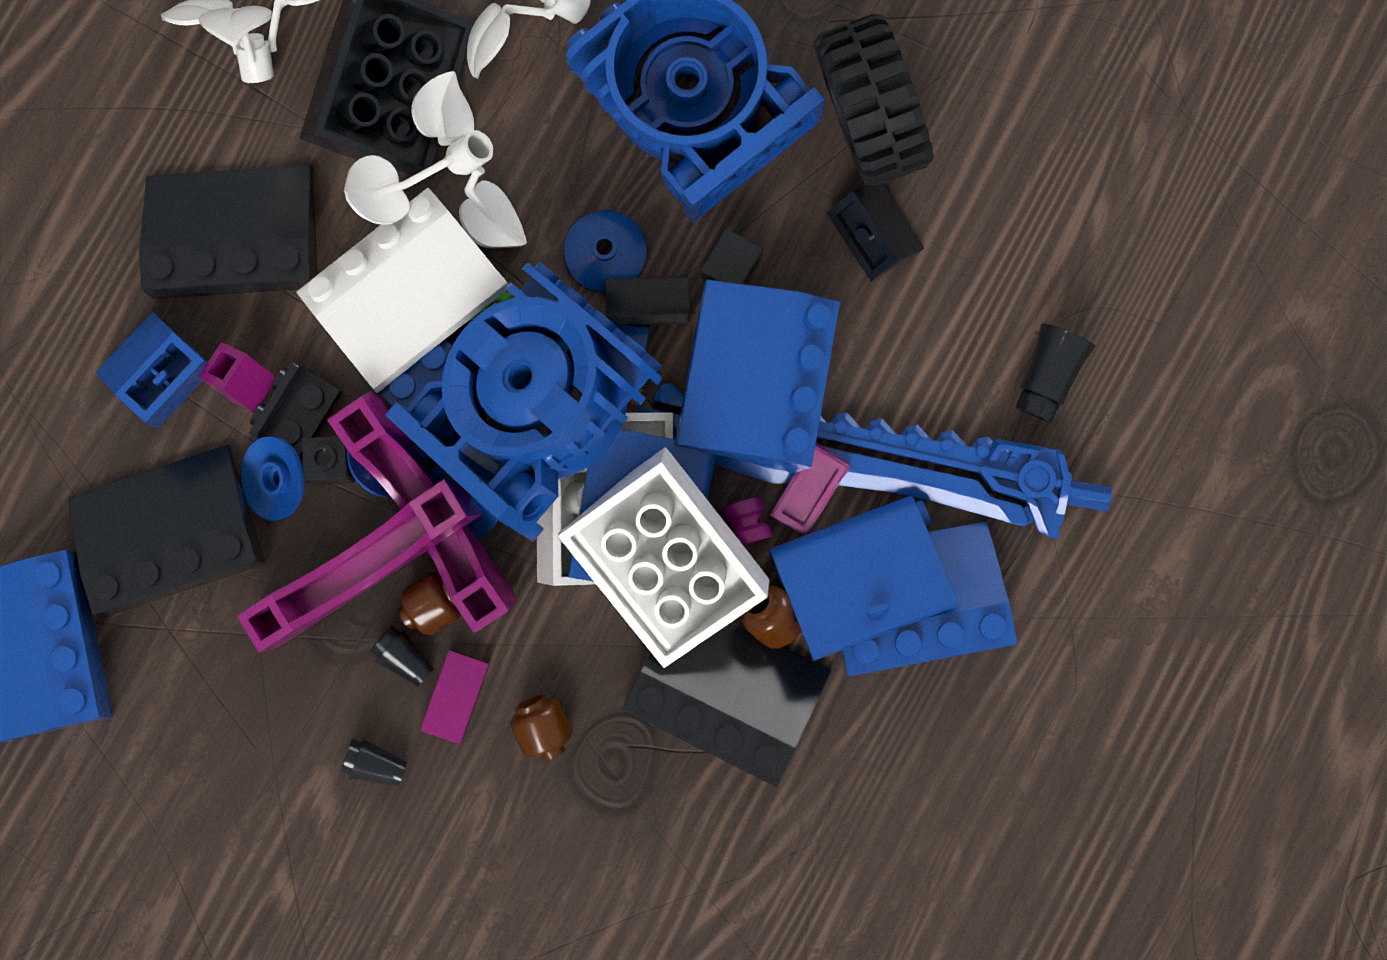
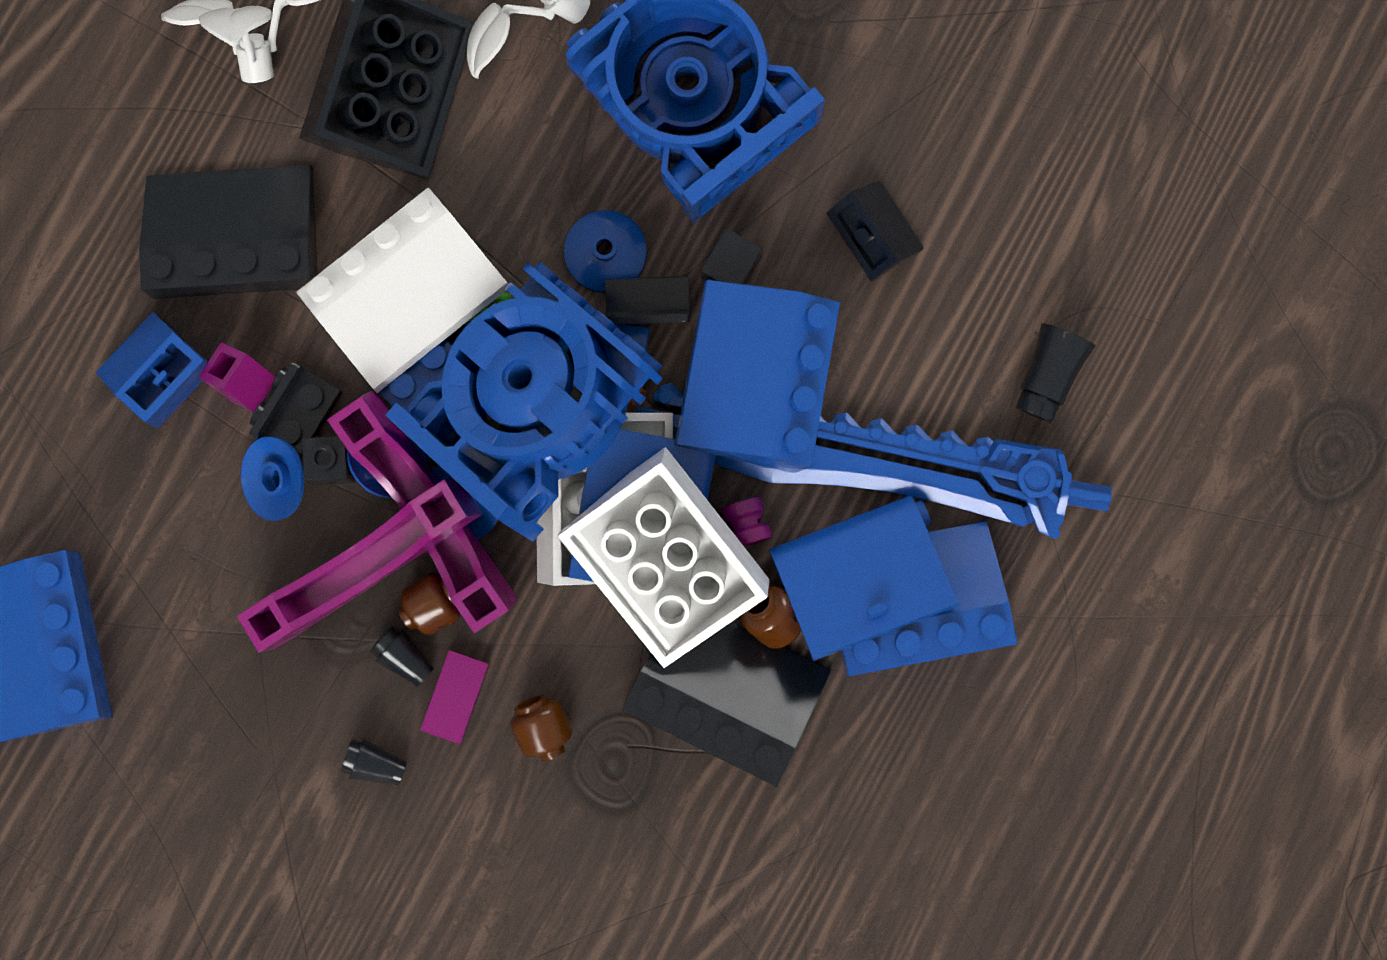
black slope [68,445,266,617] -> none
white plant [344,71,527,249] -> none
magenta tile [770,443,850,535] -> none
black tyre [814,13,934,187] -> none

